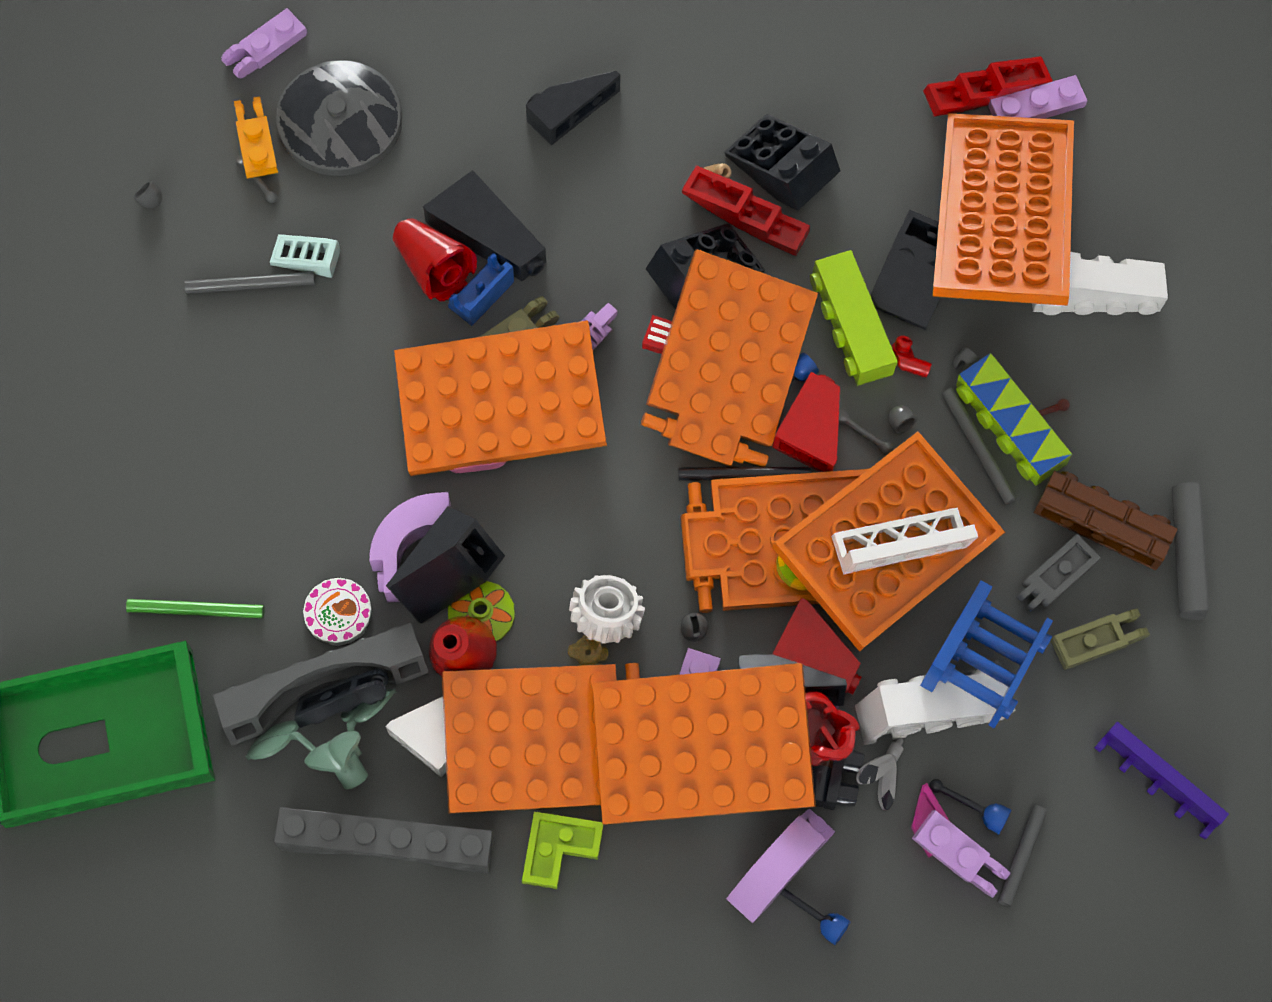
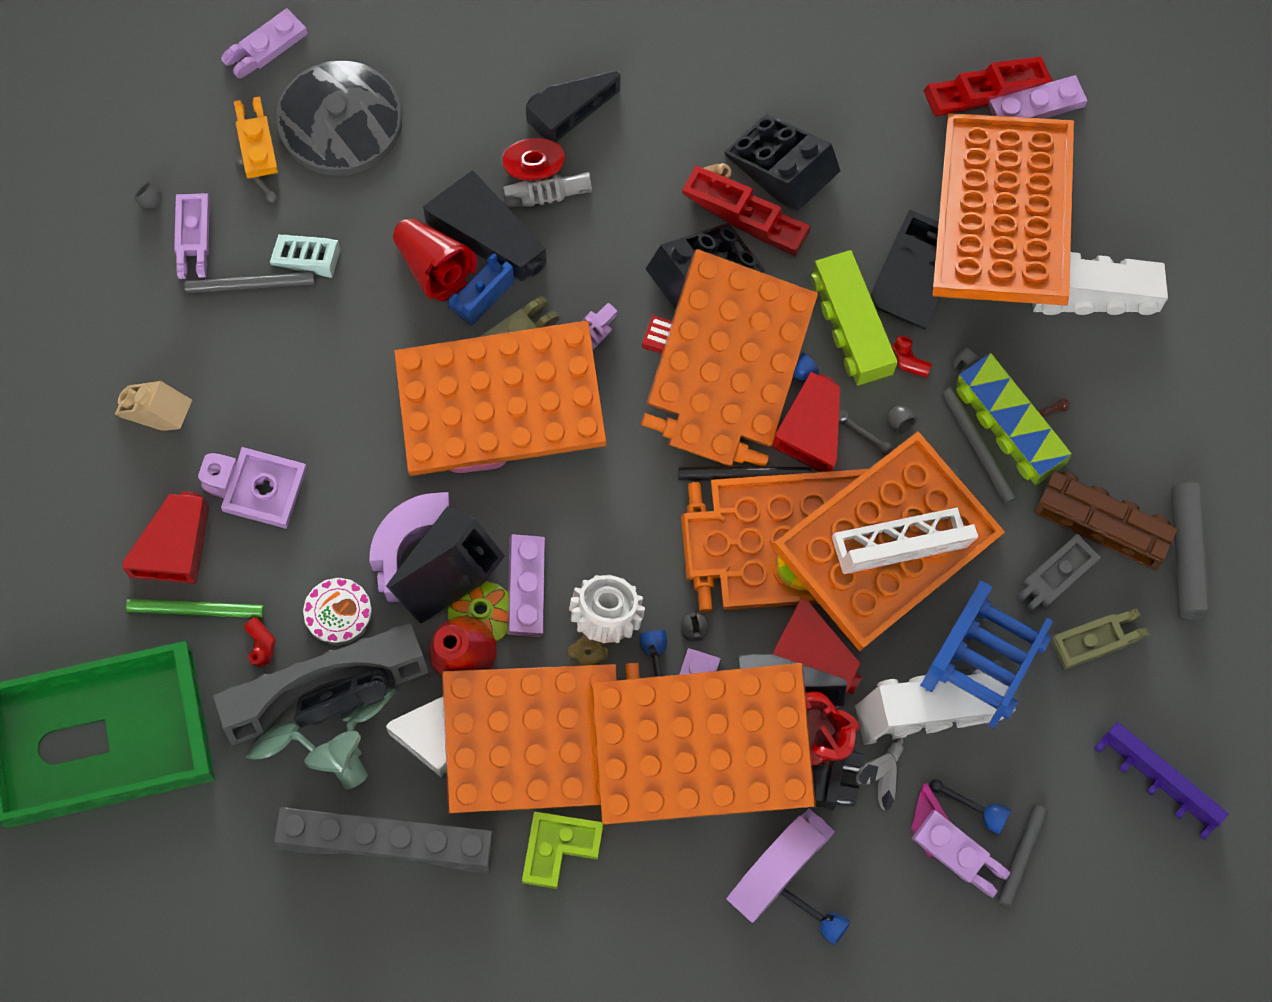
none -> tan slope [115,381,192,431]
none -> red slope [122,491,209,584]
none -> lavender hinge [174,193,210,279]
none -> lavender plate [198,447,307,529]
none -> red arm [244,617,276,667]
none -> red dish [502,138,565,180]
none -> light grey hinge [503,172,592,208]
none -> lavender plate [507,534,545,637]
none -> blue hinge [639,630,667,677]

